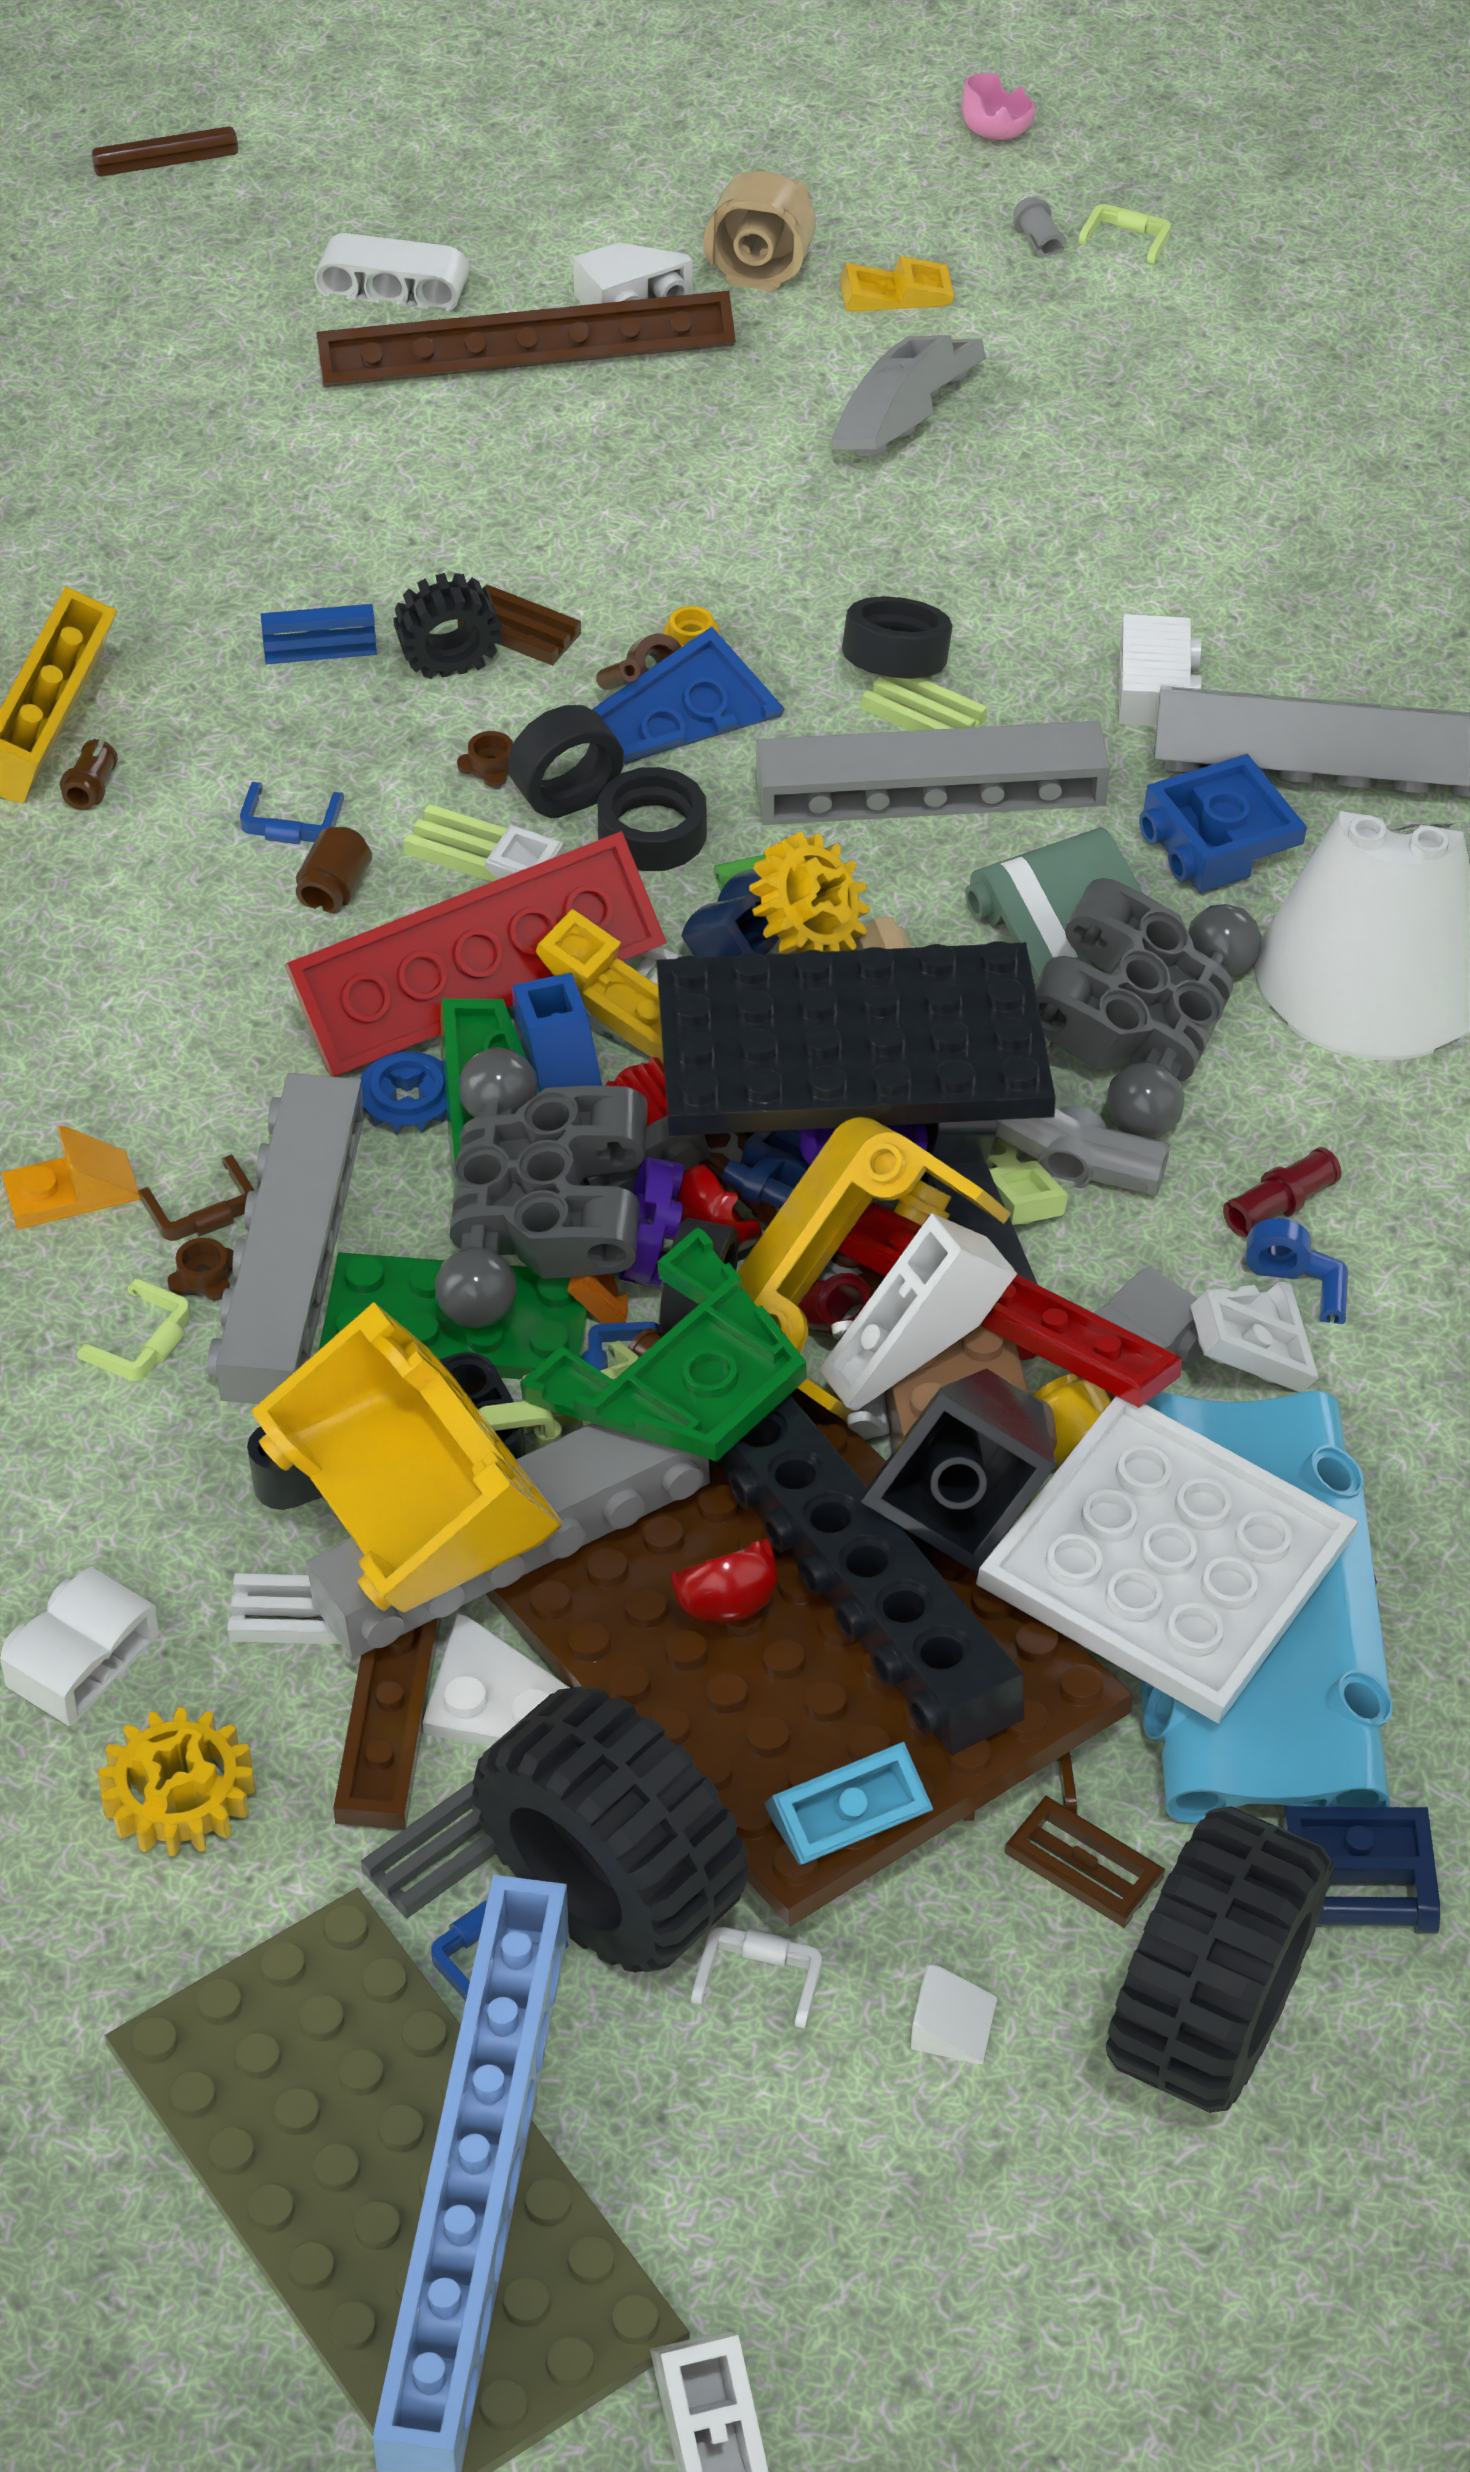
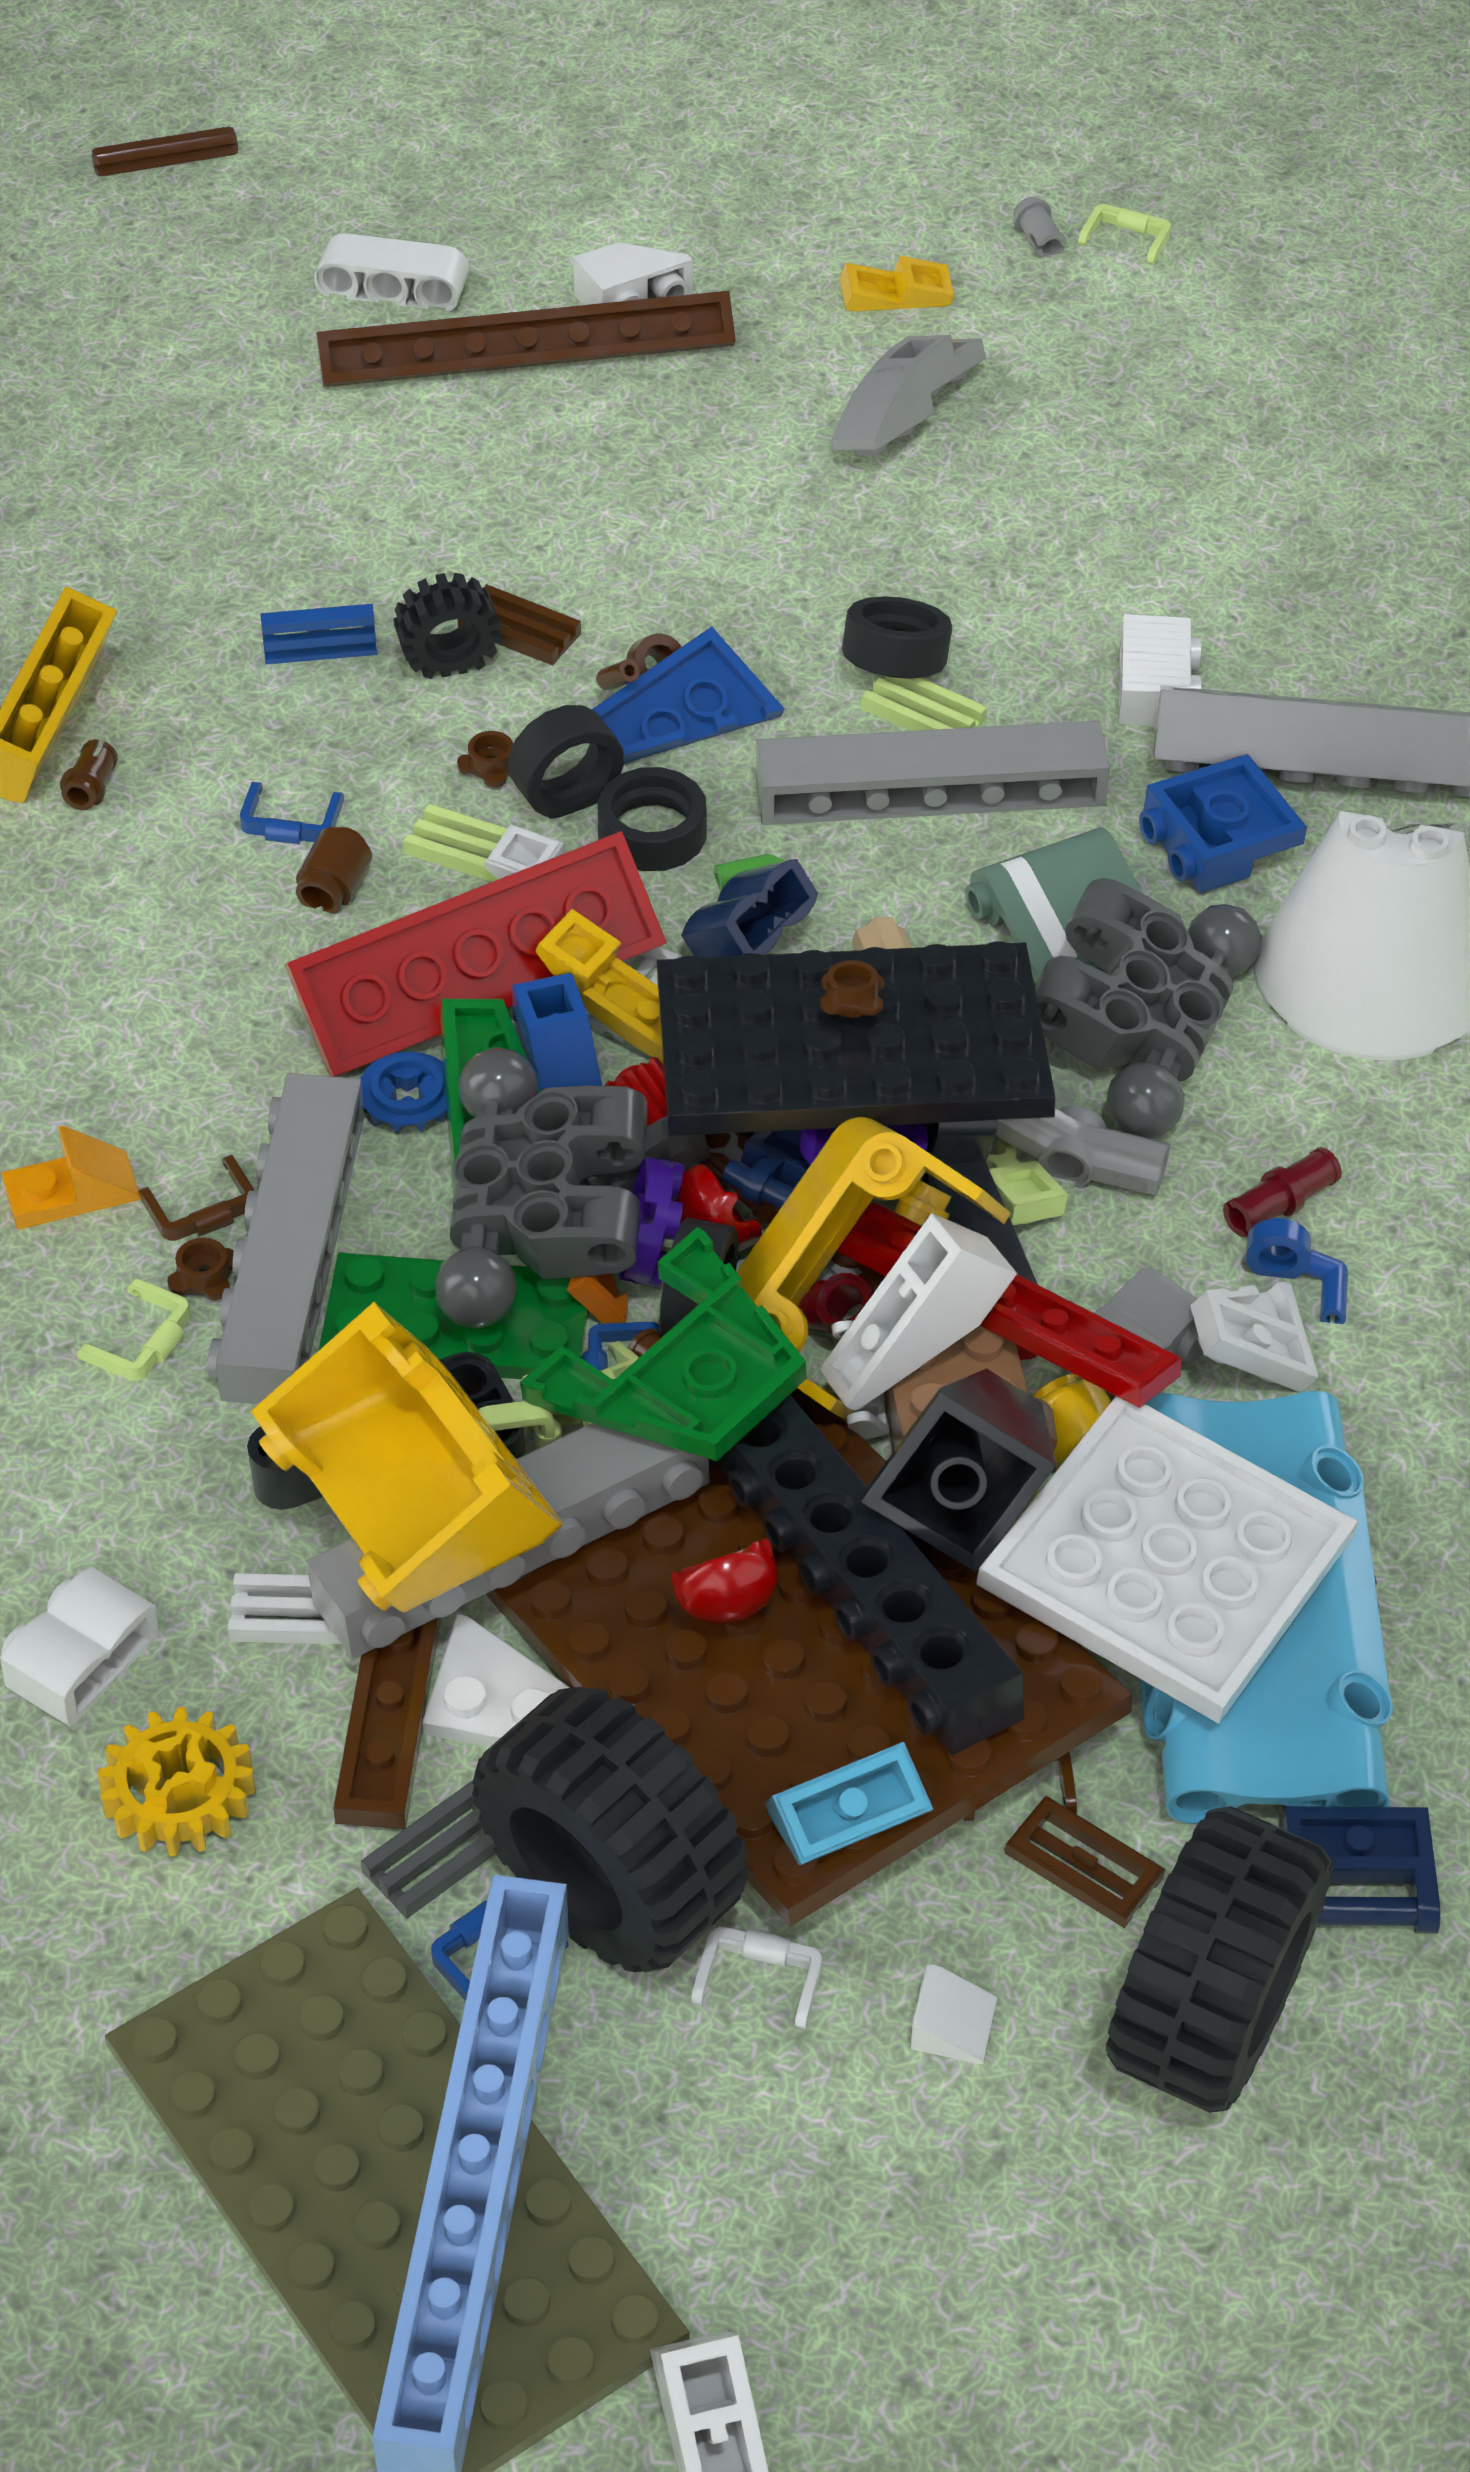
yellow plate [664,606,719,647] -> none
tan brick [704,171,816,291] -> none
yellow gear [749,832,870,954] -> none
bright pink hair [961,73,1035,141] -> none
none -> reddish brown plate [820,960,884,1018]

